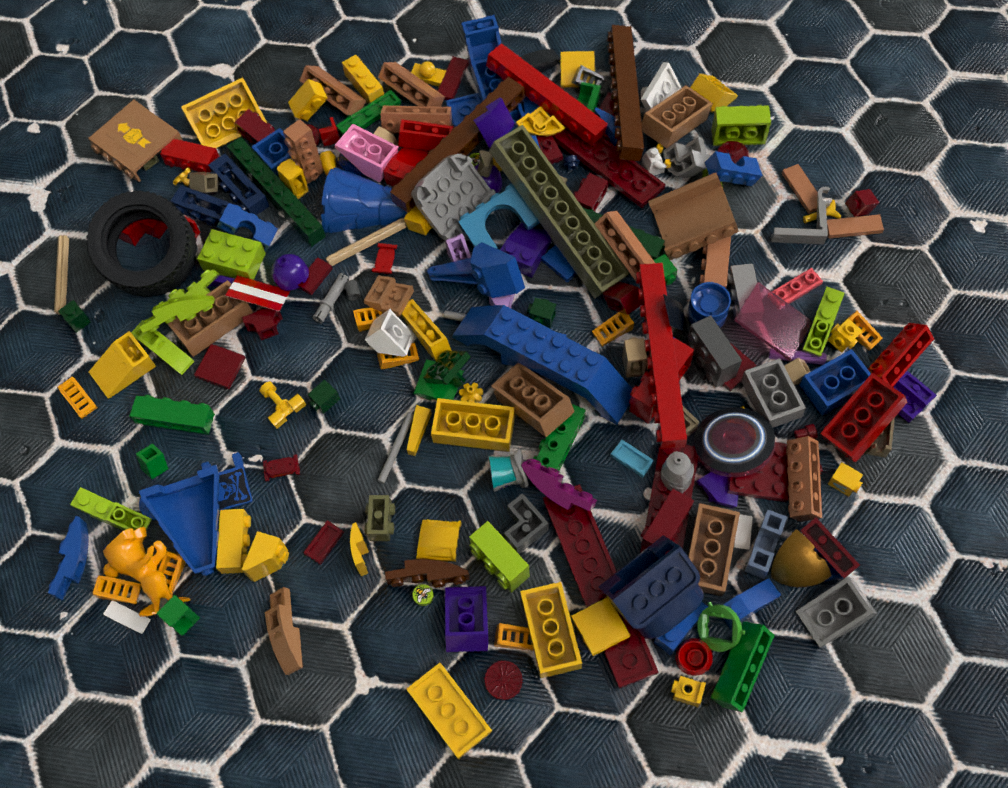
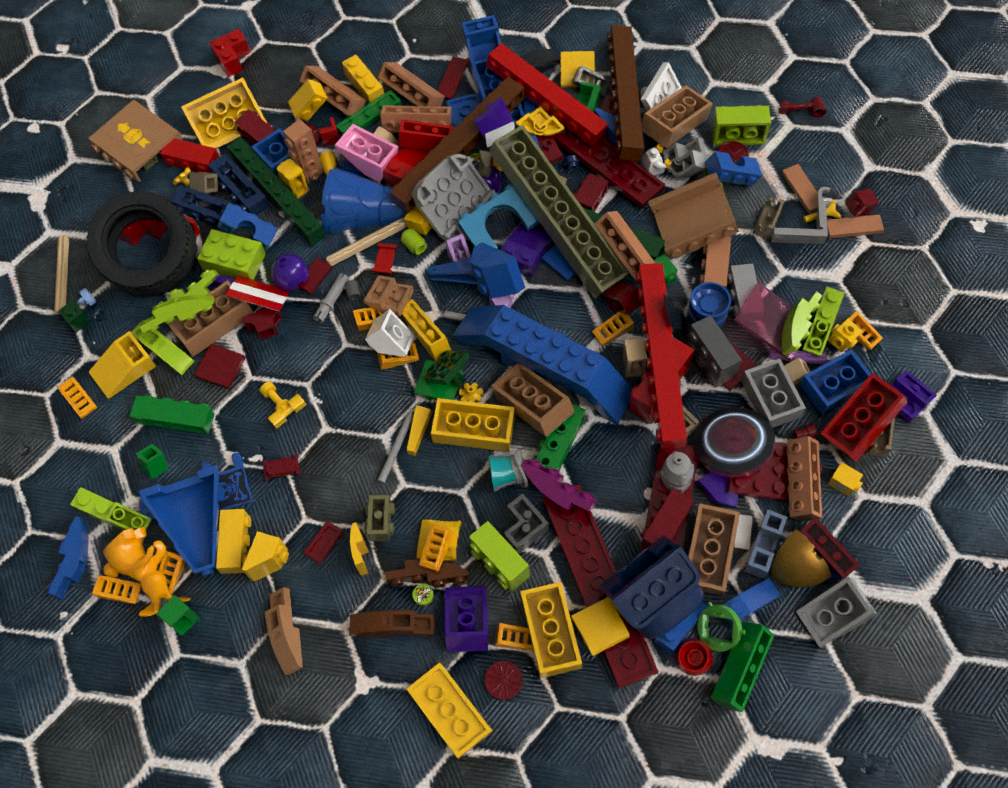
white sticker [104,600,151,634] -> none
dark green brick [307,379,340,414] -> none
yellow tile [411,61,446,87] -> none
dark green brick [527,297,557,328] -> none
medium azure tile [610,439,654,478] -> none
yellow brick [671,676,706,707] -> none
yellow slope [690,74,738,112] -> none
coral tile [766,268,823,311] -> none
red brick [868,323,934,387] -> none
none -> light blue tile [77,288,97,306]
none -> red brick [209,28,250,78]
none -> reddish brown slope [349,610,434,638]
none -> lime brick [401,229,427,255]
none -> light orange slope [419,524,454,572]
none -> white sticker [485,121,515,147]
none -> dark tan hinge [752,197,785,240]
none -> dark red brick [778,96,827,118]
none -> lime slope [782,291,822,356]

